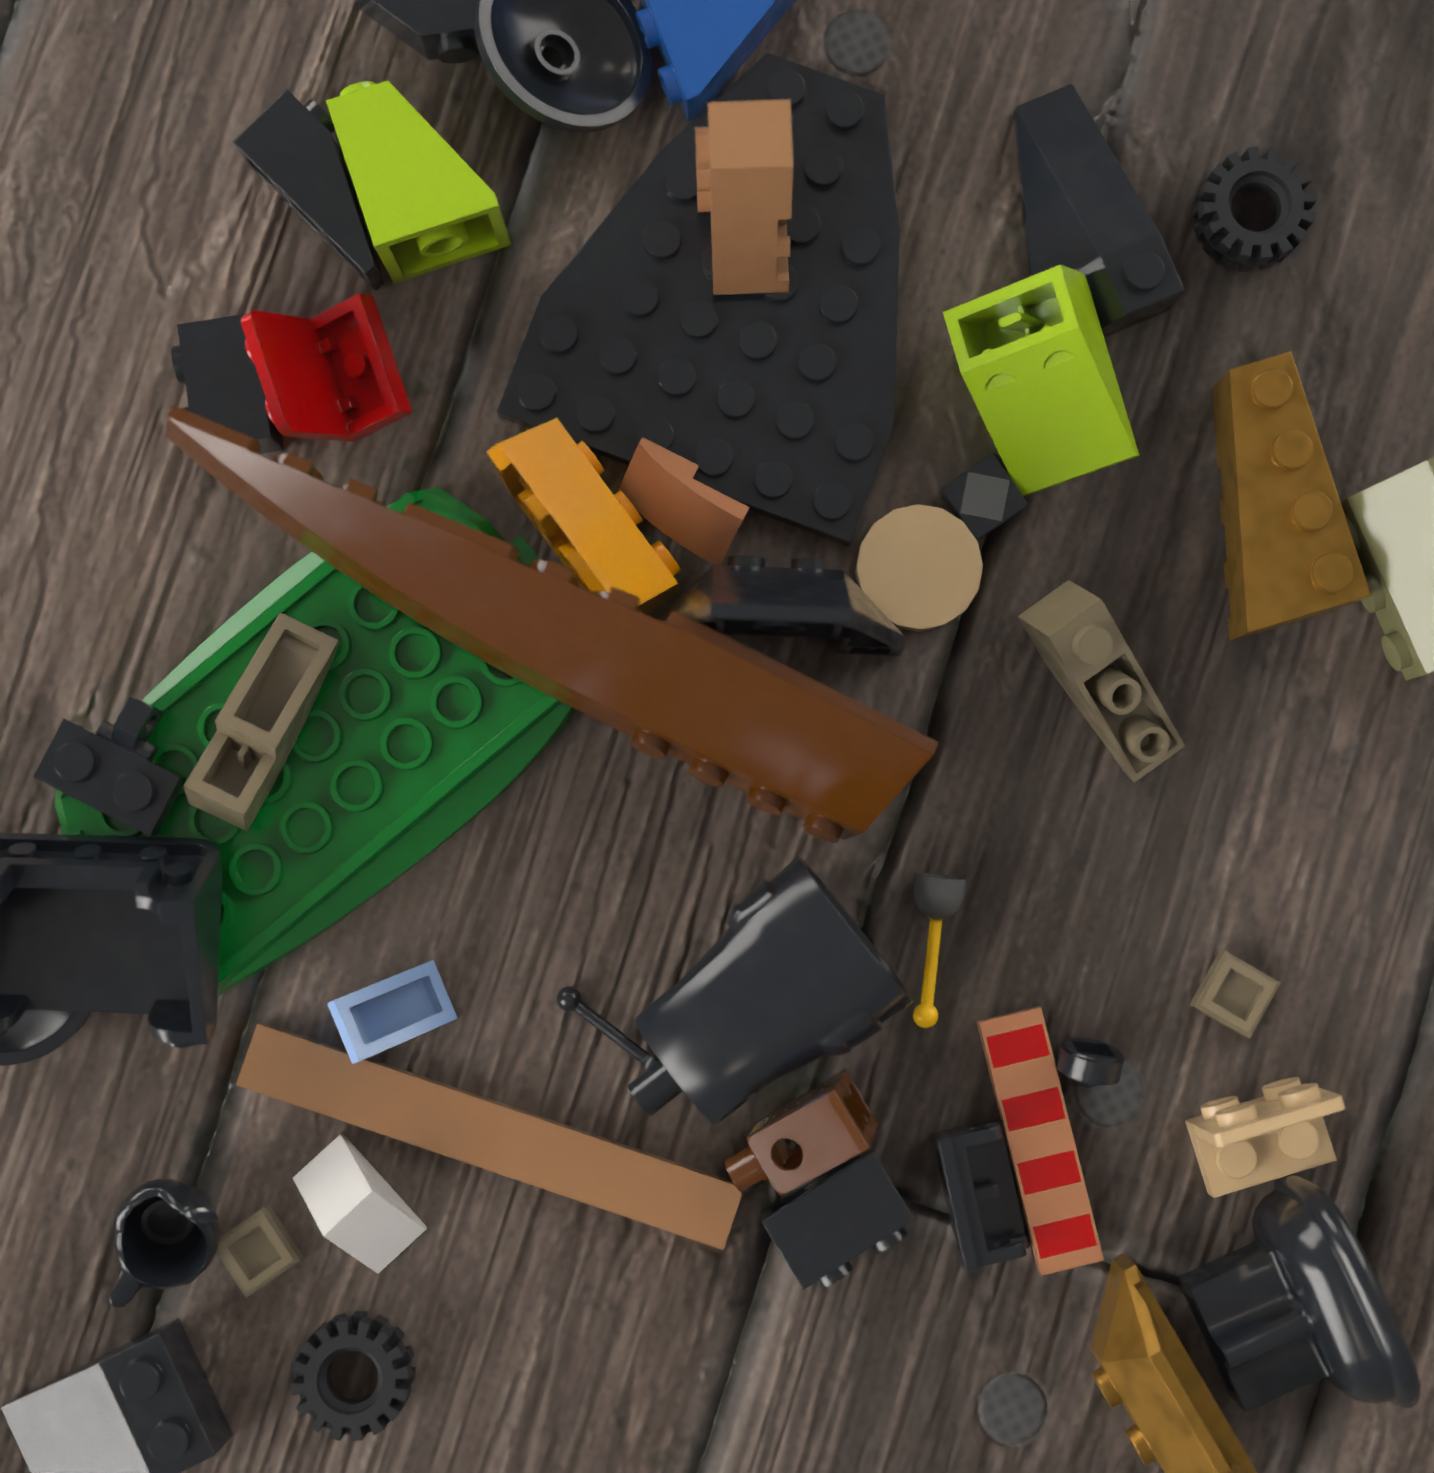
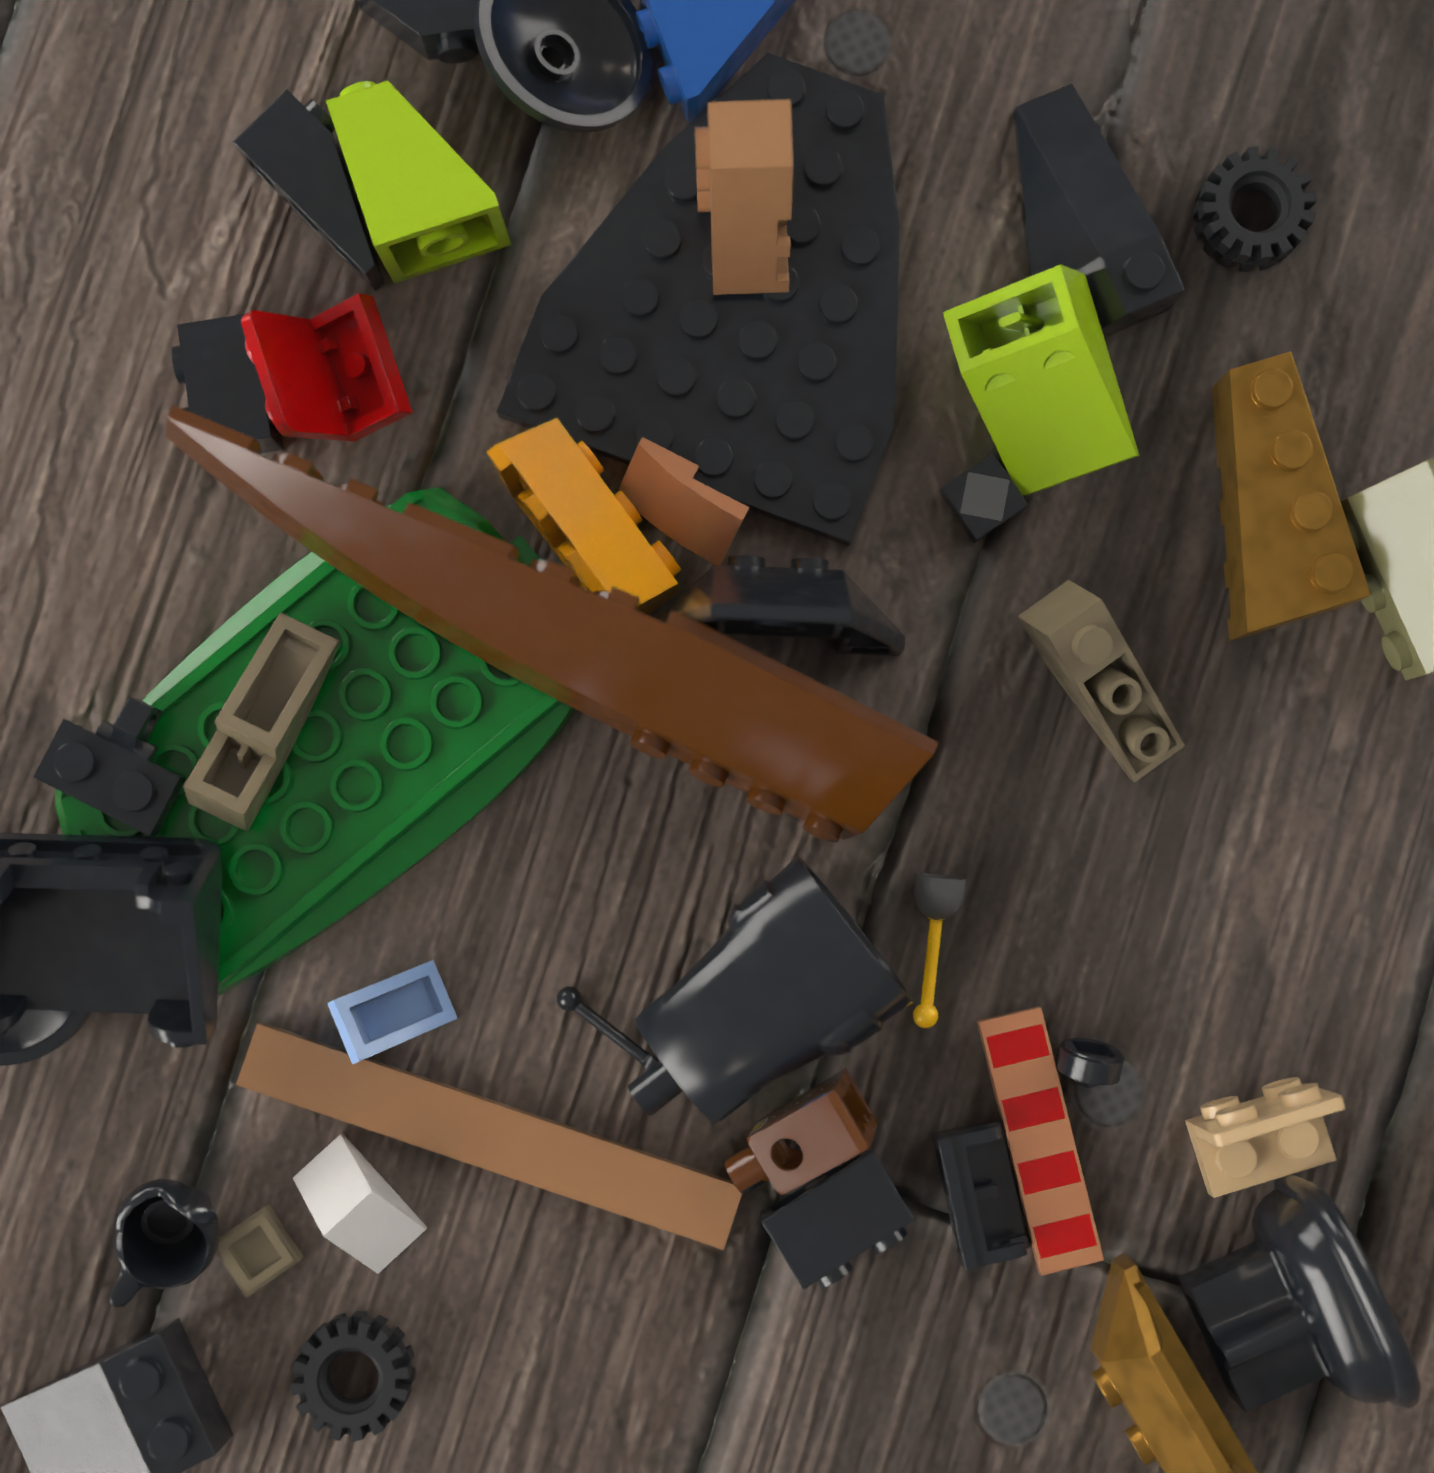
tan tile [855,504,983,632] -> none
dark tan tile [1189,950,1281,1039] -> none

